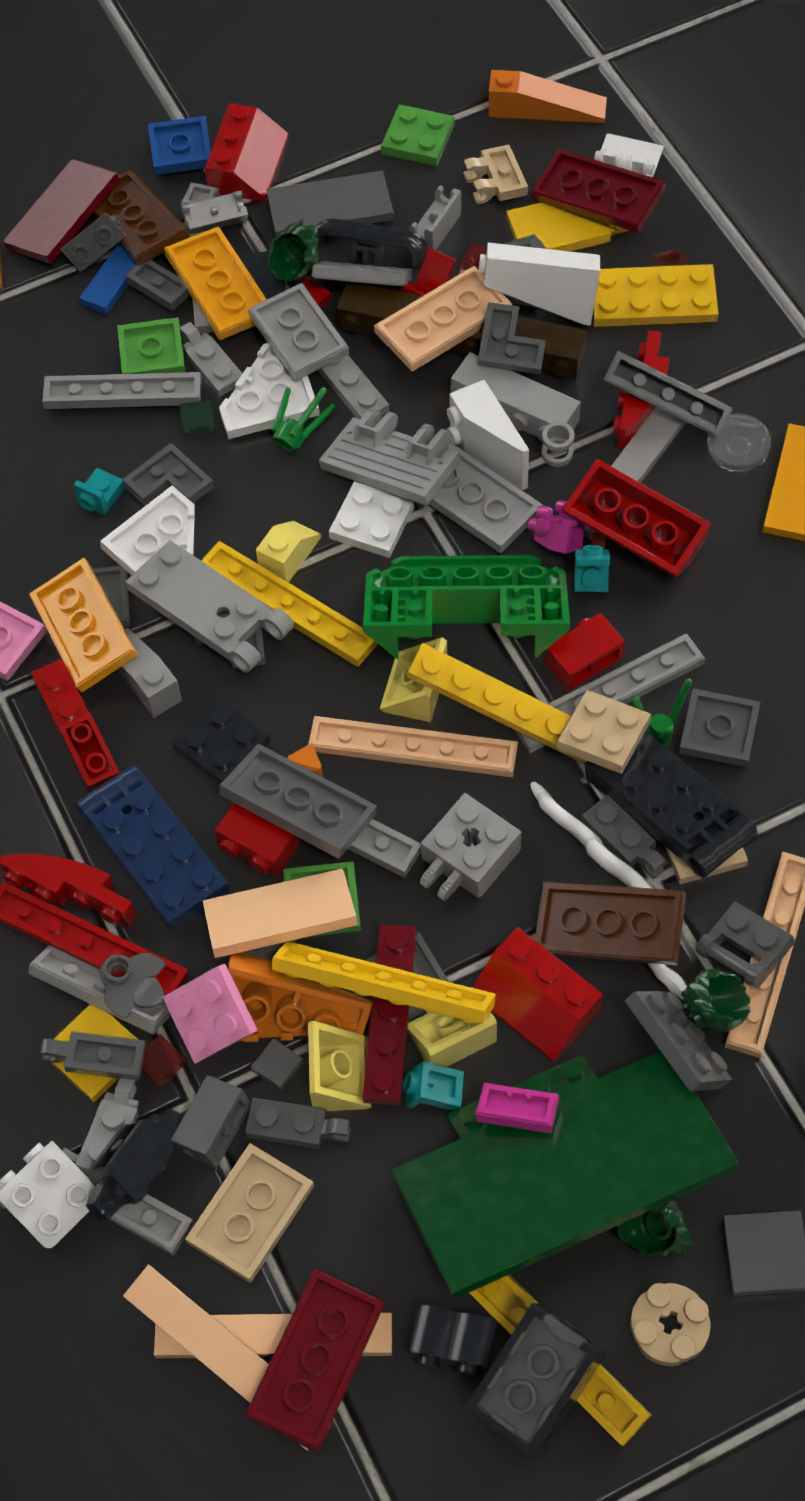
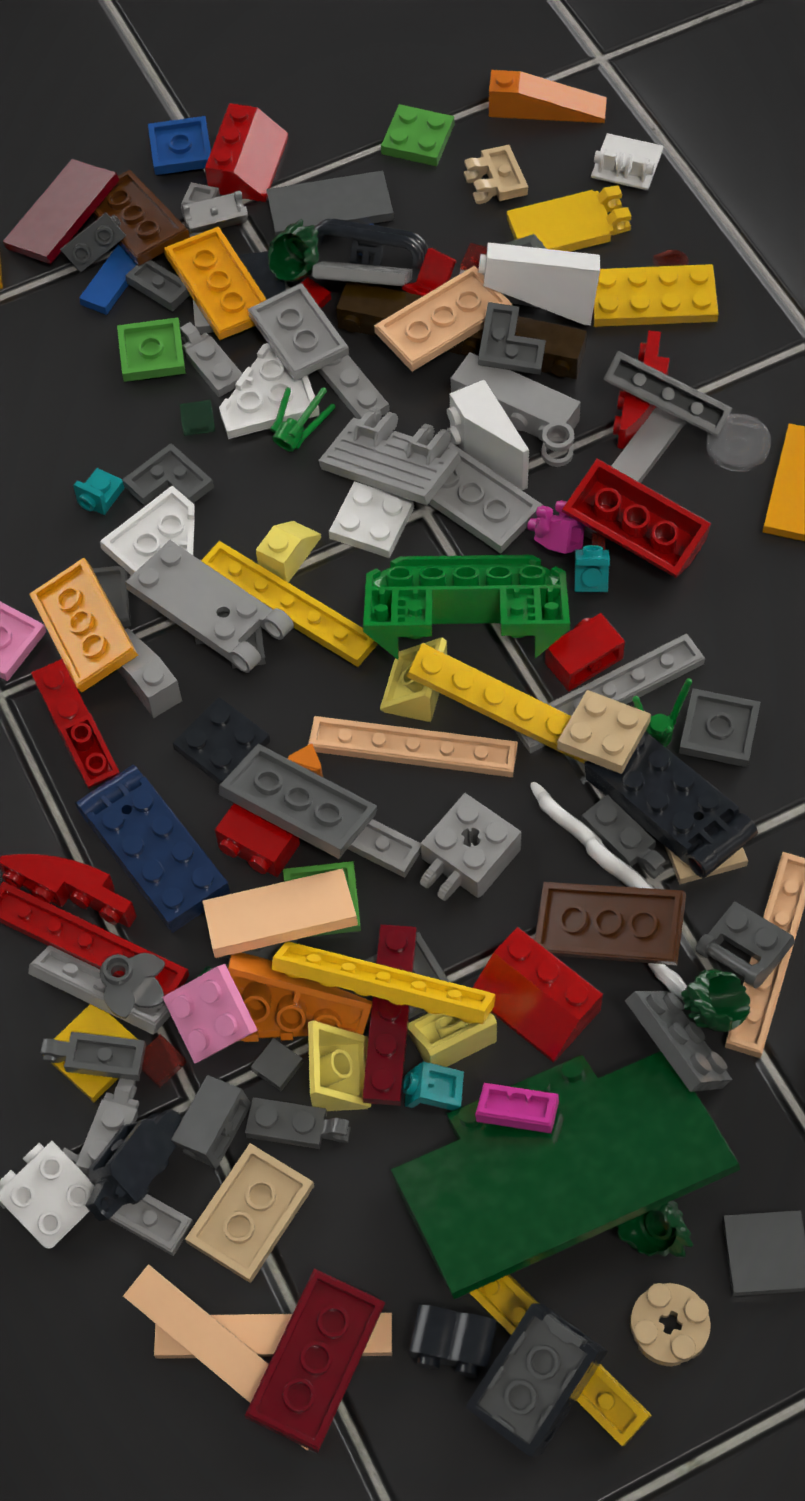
light grey plate [42,372,202,409] -> none
light grey hinge [409,185,461,250] -> none
dark red tile [531,148,666,234] -> none

